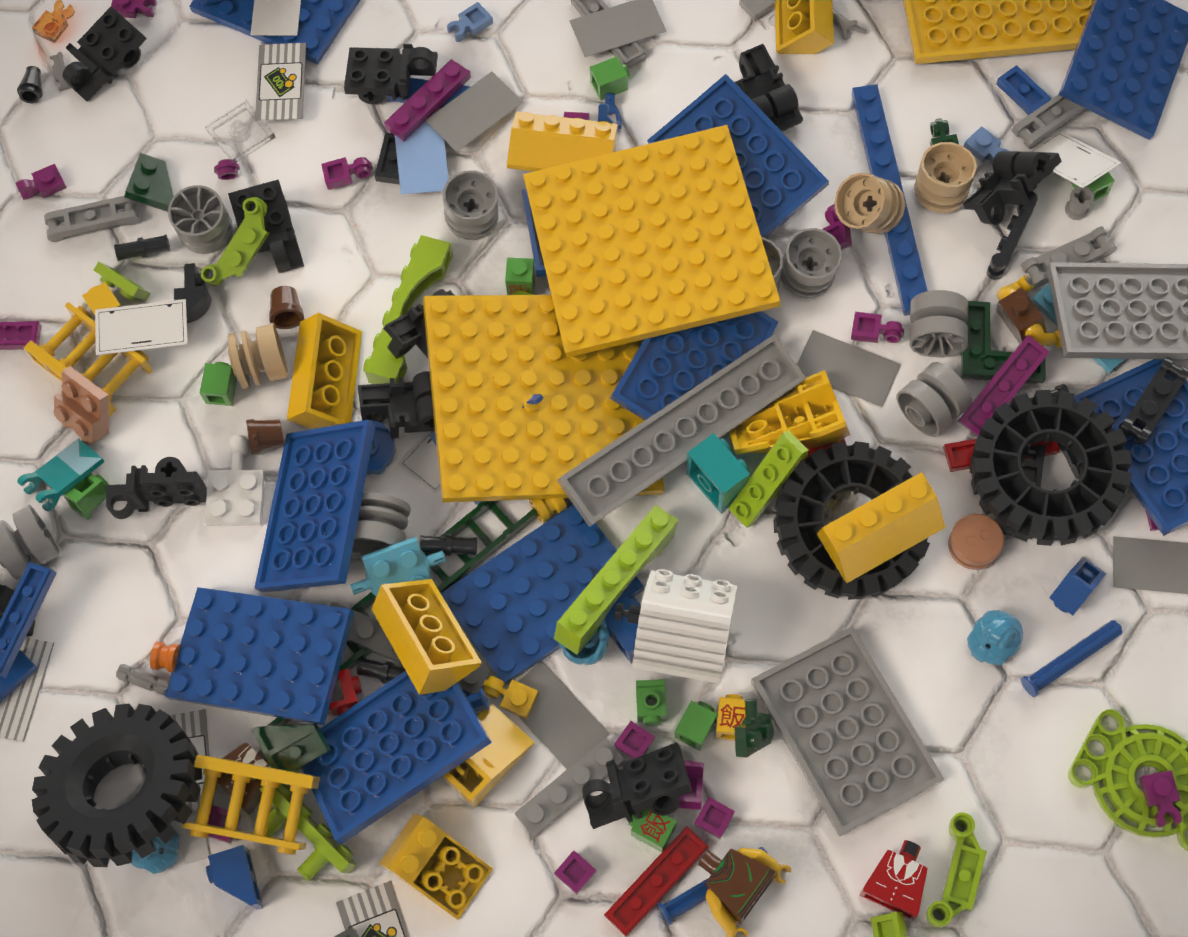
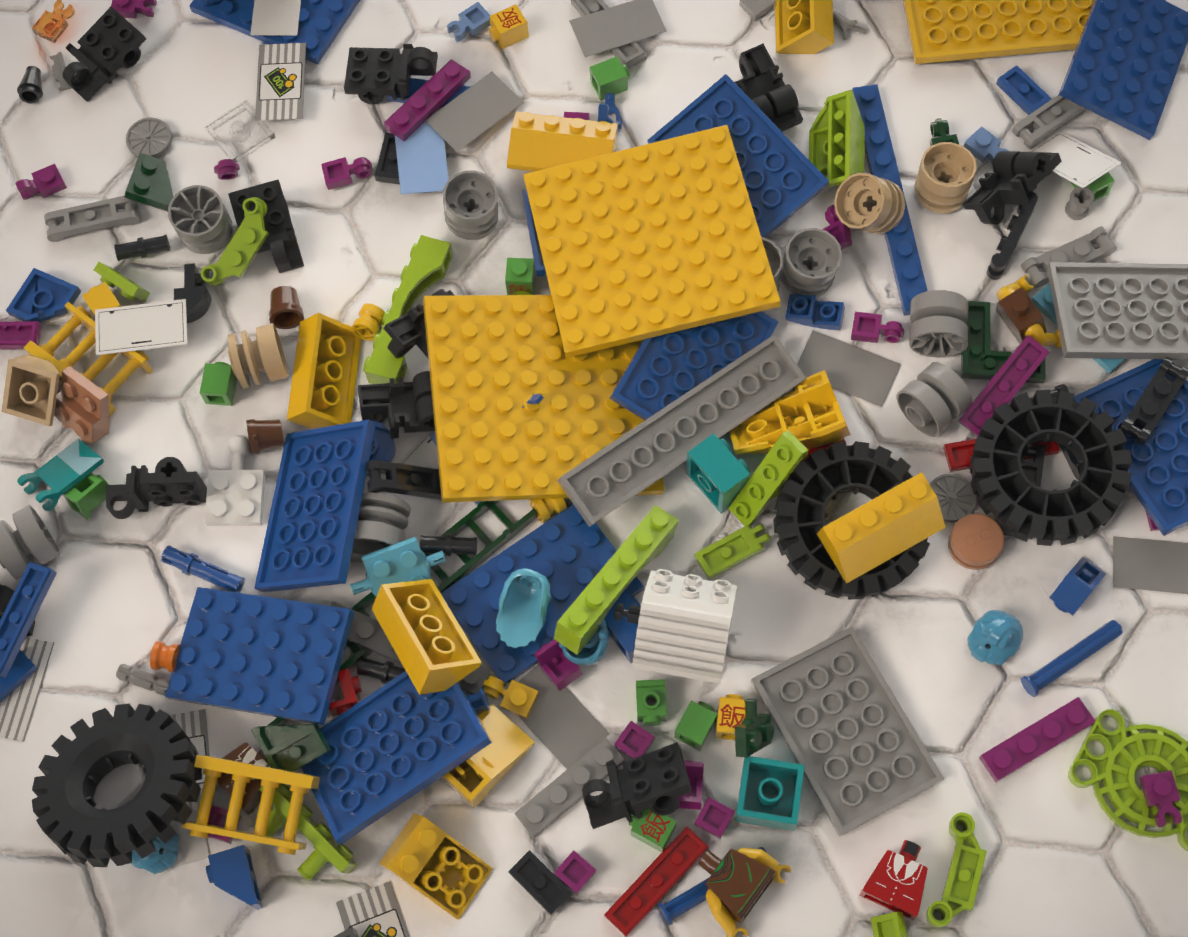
none -> tan slope [1,355,60,427]
none -> blue plate [6,268,81,322]
none -> light grey wheel [126,117,172,158]
none -> blue pin [161,545,245,593]
none -> yellow wheel [351,303,385,341]
none -> black plate [366,460,449,503]
none -> yellow brick [488,4,529,49]
none -> medium azure hair [496,568,551,648]
none -> black plate [508,850,573,917]
none -> magenta bracket [534,640,583,691]
none -> lime hinge [694,524,771,580]
none -> teal brick [735,756,805,831]
none -> blue slope [785,294,845,331]
none -> lime wedge [809,89,865,188]
none -> light grey wheel [930,474,977,523]
none -> magenta plate [979,697,1095,783]

